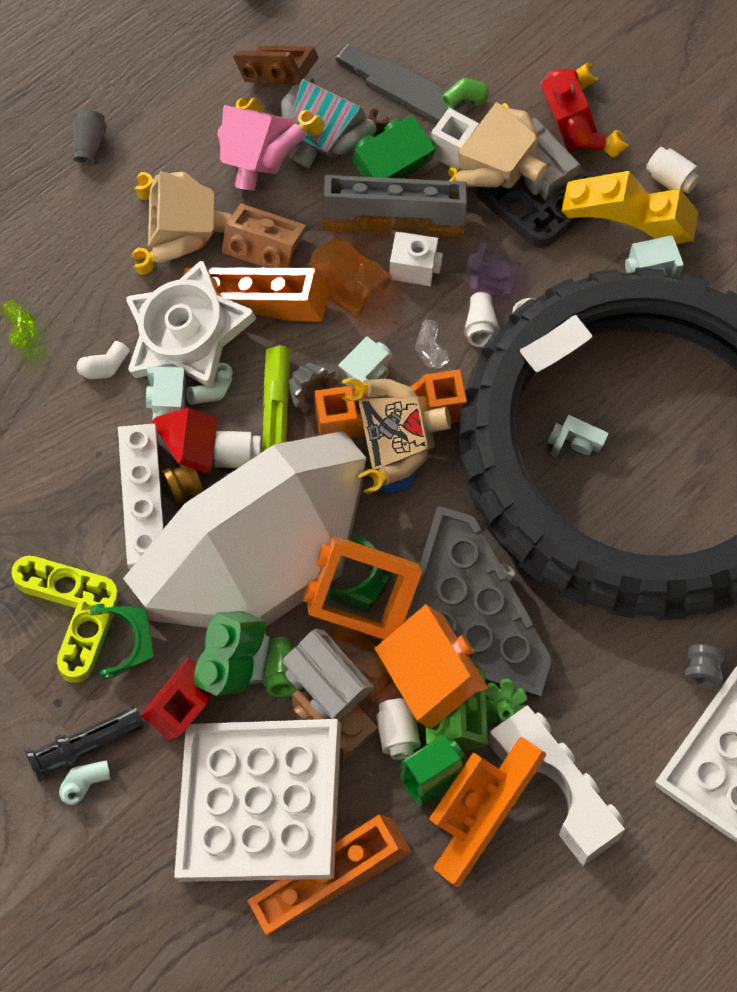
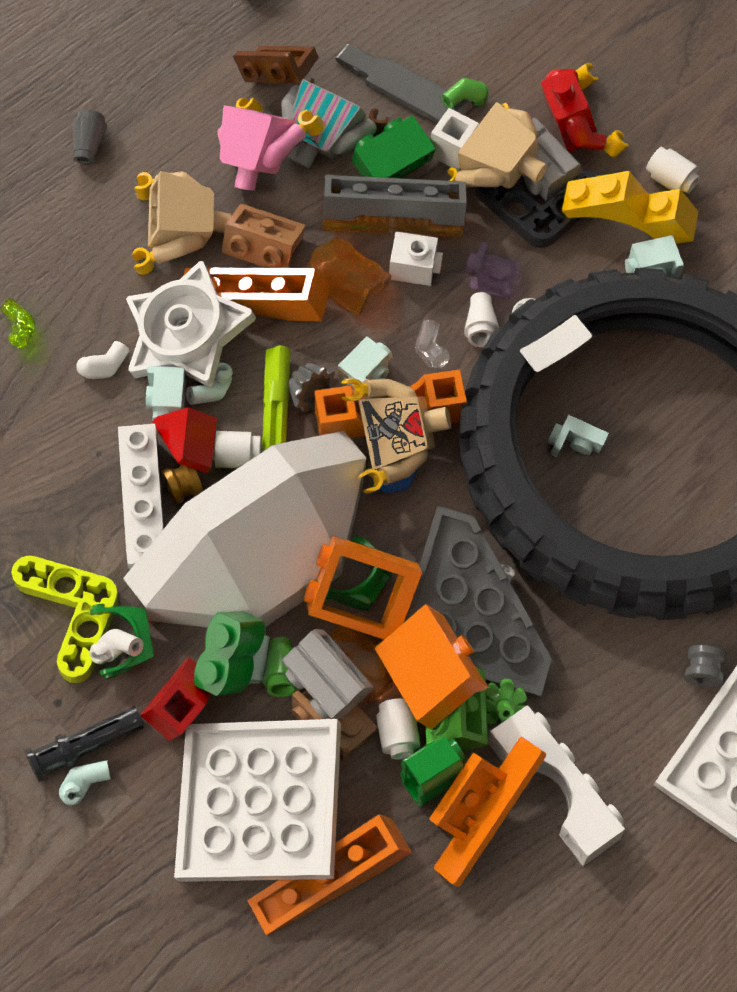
none -> white arm [90,629,143,664]

